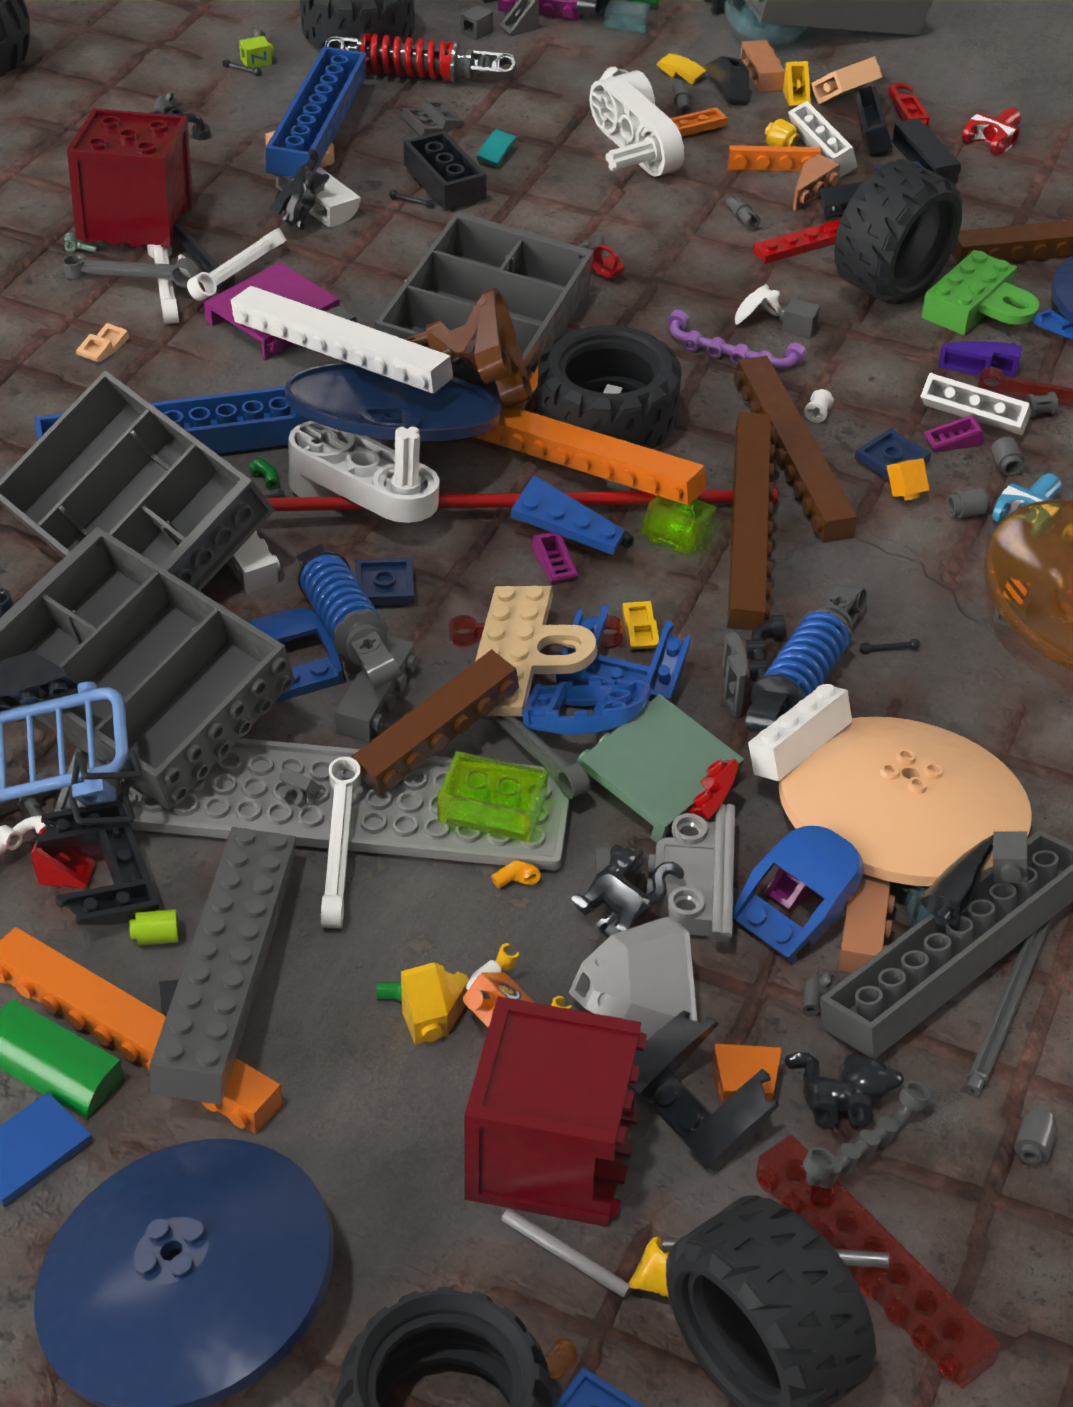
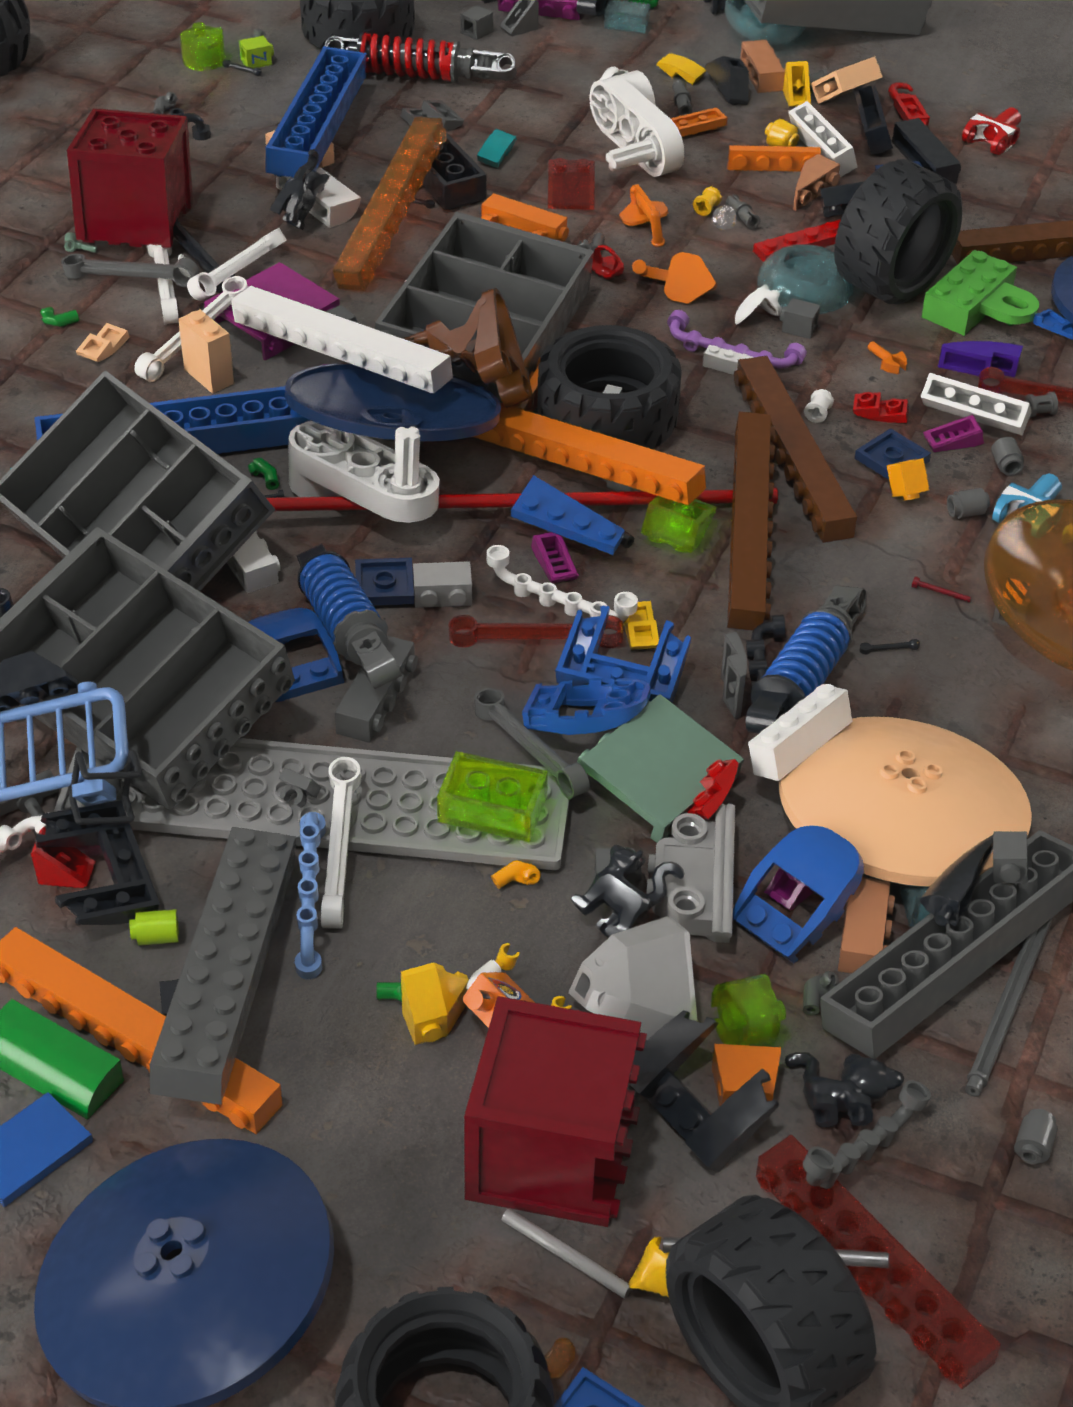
reddish brown brick [351,649,519,796] -> none
tan plate [475,585,598,716] -> none
none -> green arm [40,307,79,327]
none -> white piece [135,276,248,382]
none -> light nougat brick [178,309,234,394]
none -> clear neon green brick [180,22,225,71]
none -> medium blue bar [295,812,326,979]
none -> clear orange brick [333,117,447,291]
none -> light grey brick [413,561,472,608]
none -> orange brick [481,193,569,242]
none -> white bar [487,545,638,623]
none -> clear red slope [548,158,595,210]
none -> orange piece [619,184,668,247]
none -> orange piece [632,252,717,304]
none -> yellow bush [693,186,722,216]
none -> white piece [703,345,753,375]
none -> clear tile [711,205,736,231]
none -> clear neon green brick [711,974,786,1046]
none -> clear light blue brick [757,244,854,314]
none -> red slope [853,392,909,423]
none -> orange bar [867,341,907,374]
none -> dark red piece [911,576,971,602]

